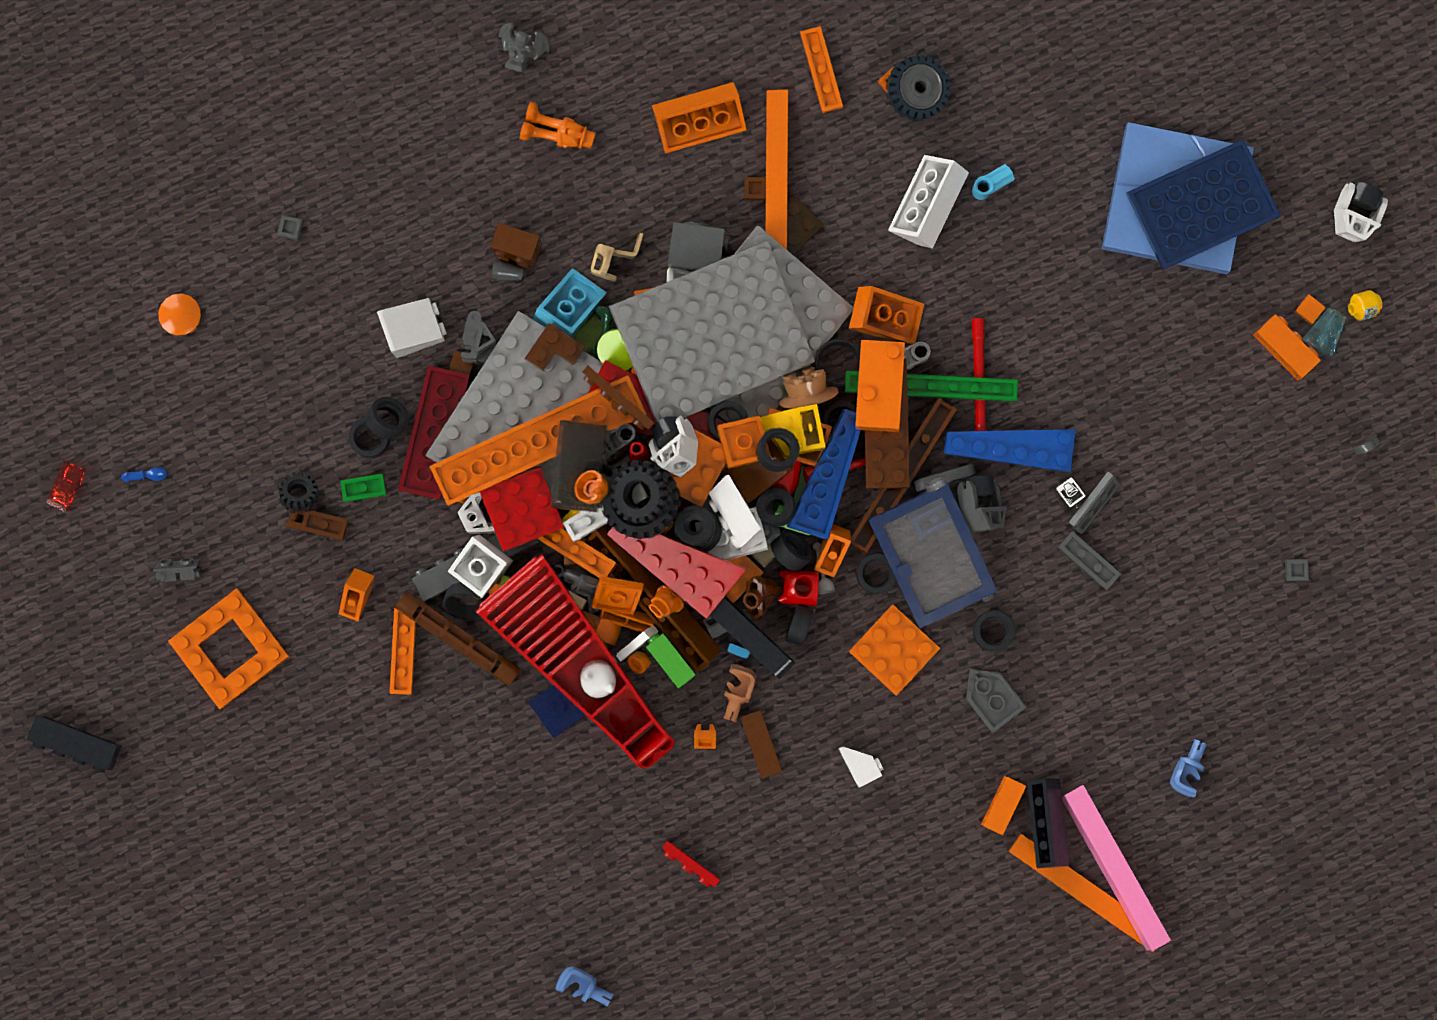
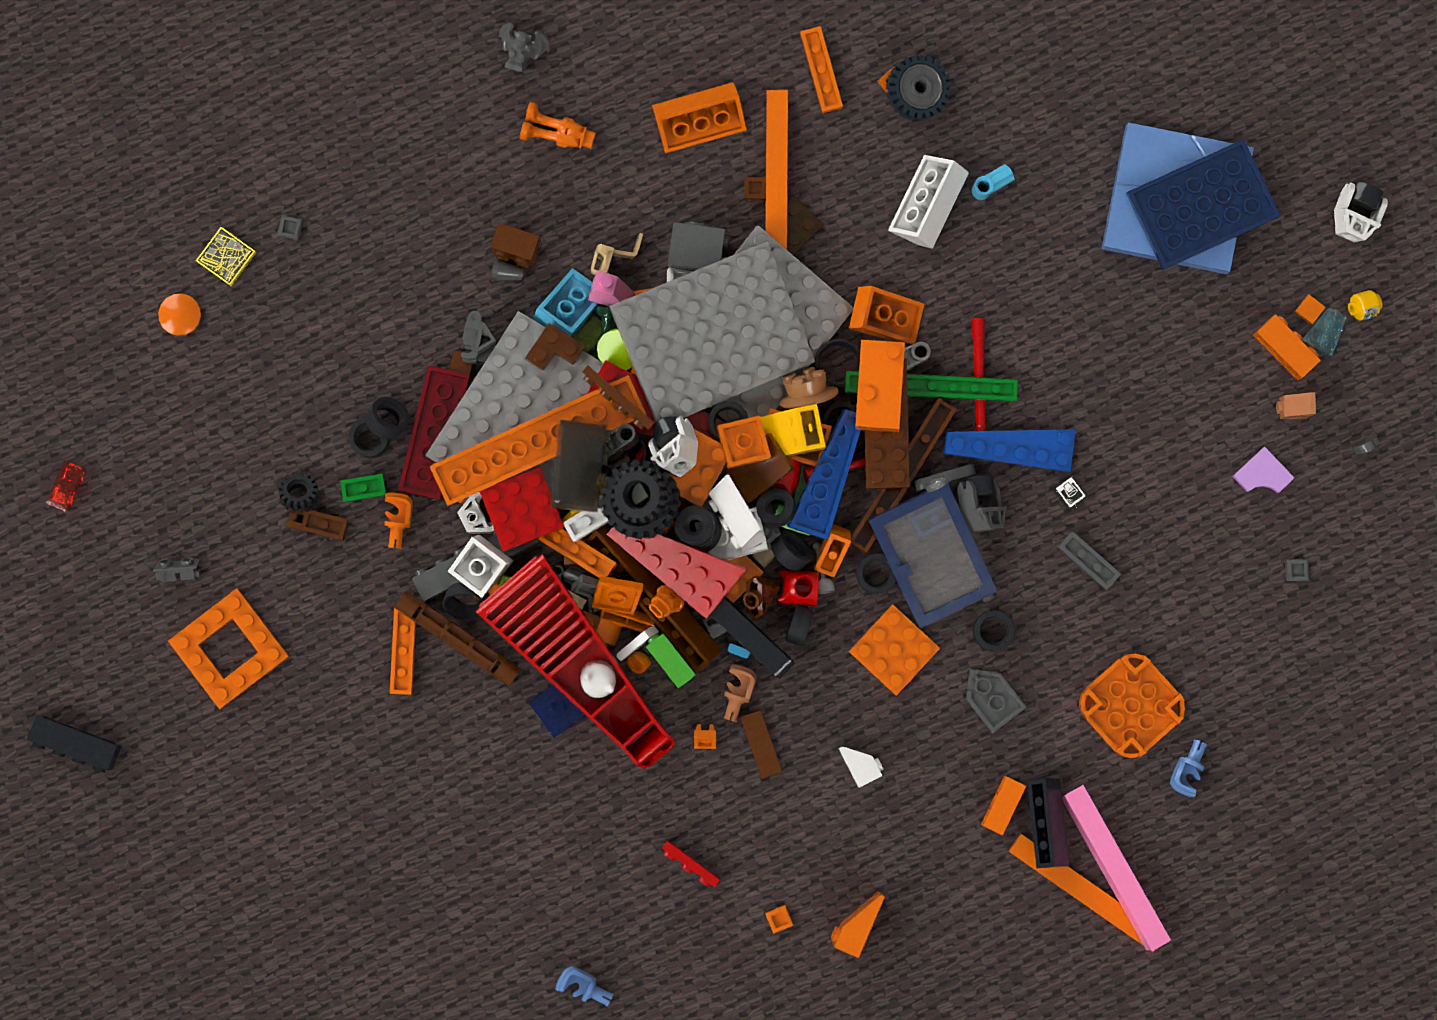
blue piece [121,467,167,482] -> none
orange slope [338,568,375,622] -> none
white slope [377,298,447,358] -> none
orange piece [575,470,609,504] -> none
red cone [629,442,650,463] -> none
black tyre [756,428,800,472] -> none
dark grey tile [1068,472,1120,534] -> none
none -> tile [196,227,257,286]
none -> orange piece [384,492,413,549]
none -> bright pink slope [588,271,634,306]
none -> orange tile [765,905,794,934]
none -> orange slope [831,892,885,958]
none -> orange tile [1079,653,1185,758]
none -> lavender tile [1232,447,1294,493]
none -> nougat slope [1276,392,1316,419]

